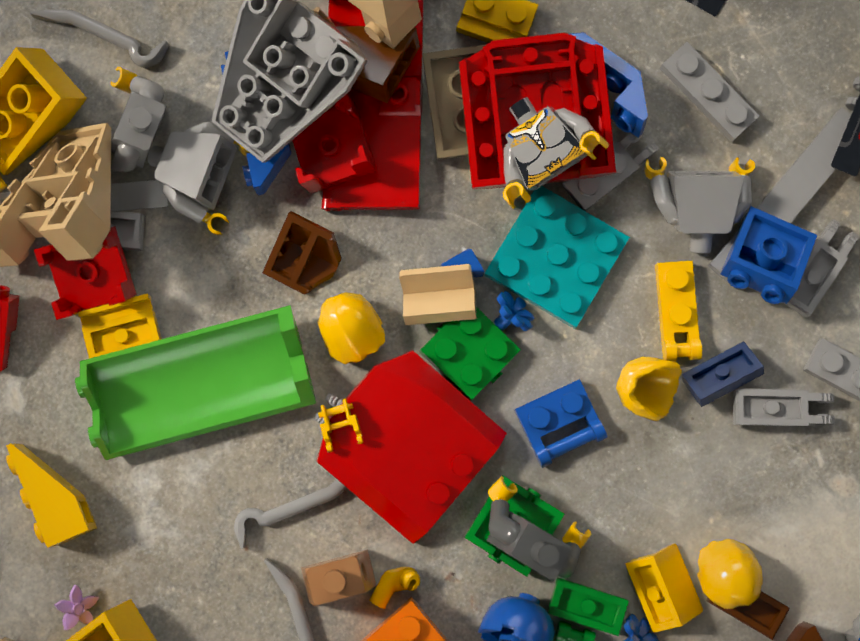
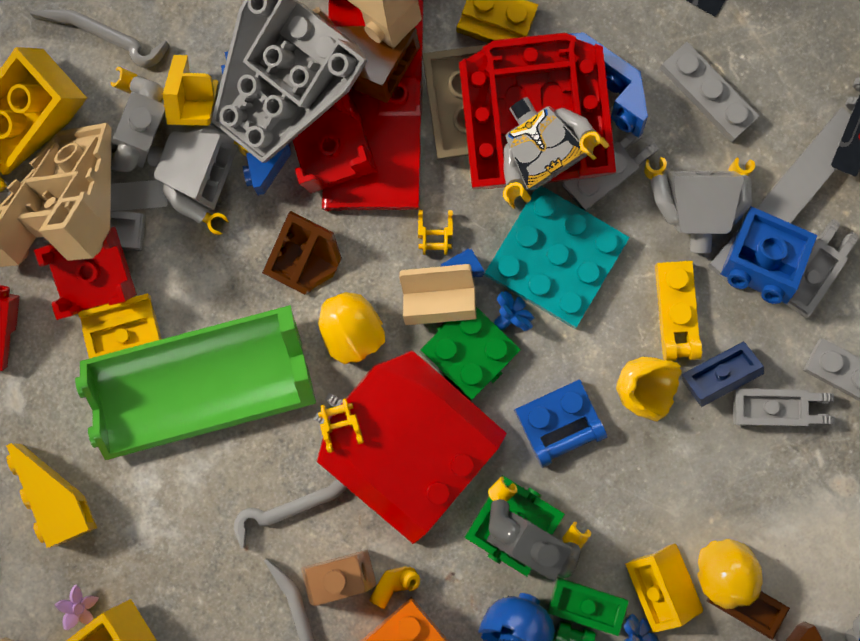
none -> yellow panel [163,55,219,126]
none -> yellow piece [418,210,453,255]

